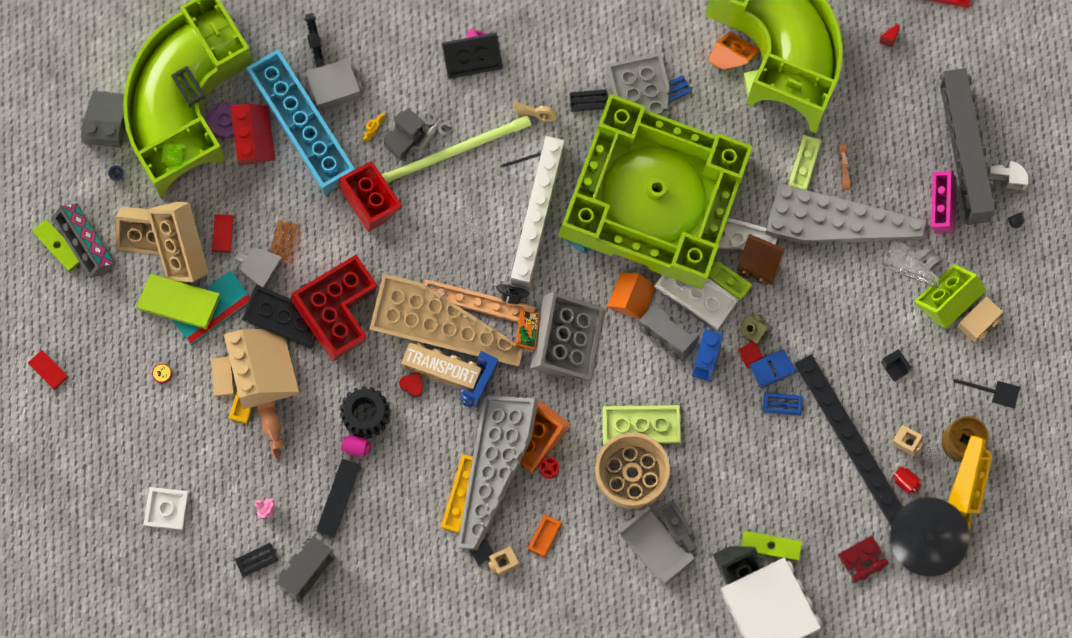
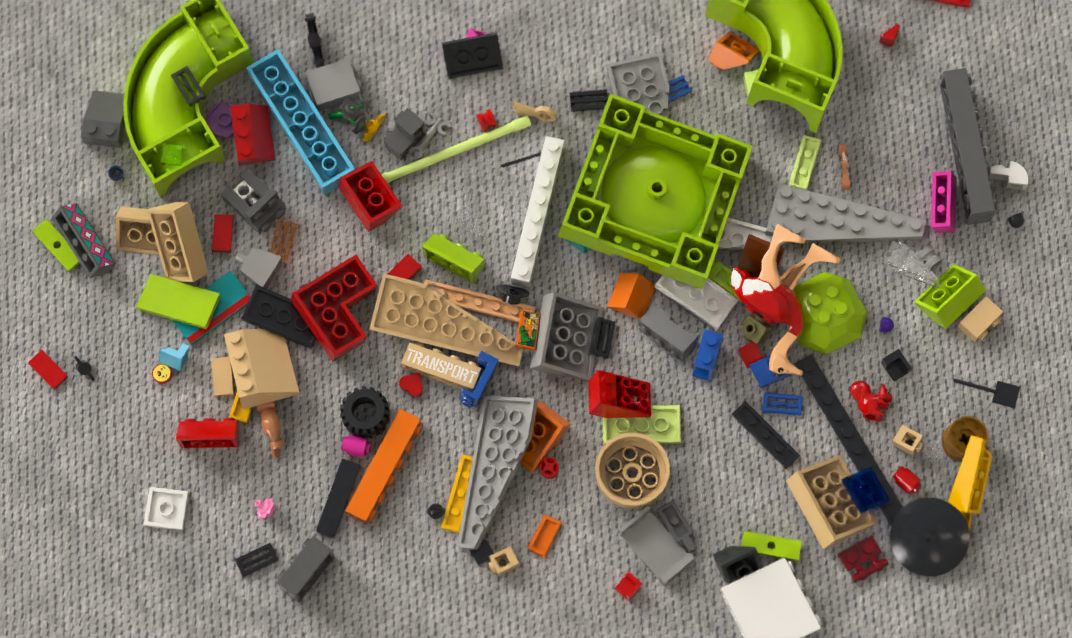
none -> black piece [74,356,95,381]
none -> medium azure panel [159,343,189,371]
none -> red slope [176,418,240,448]
none -> dark grey brick [221,168,286,234]
none -> dark grey plant [329,94,371,134]
none -> orange brick [345,409,423,524]
none -> red tile [381,254,422,280]
none -> lime slope [422,233,485,284]
none -> black hinge [428,504,444,519]
none -> red wheel [476,109,497,132]
none -> red slope [588,370,652,418]
none -> black tile [589,317,615,359]
none -> red panel [614,571,643,602]
none -> animal [731,224,841,376]
none -> black tile [732,401,800,469]
none -> tan slope [786,455,878,549]
none -> lime rock [789,272,868,355]
none -> clear blue slope [841,467,891,516]
none -> red animal [849,381,892,422]
none -> dark purple hinge [879,316,894,333]

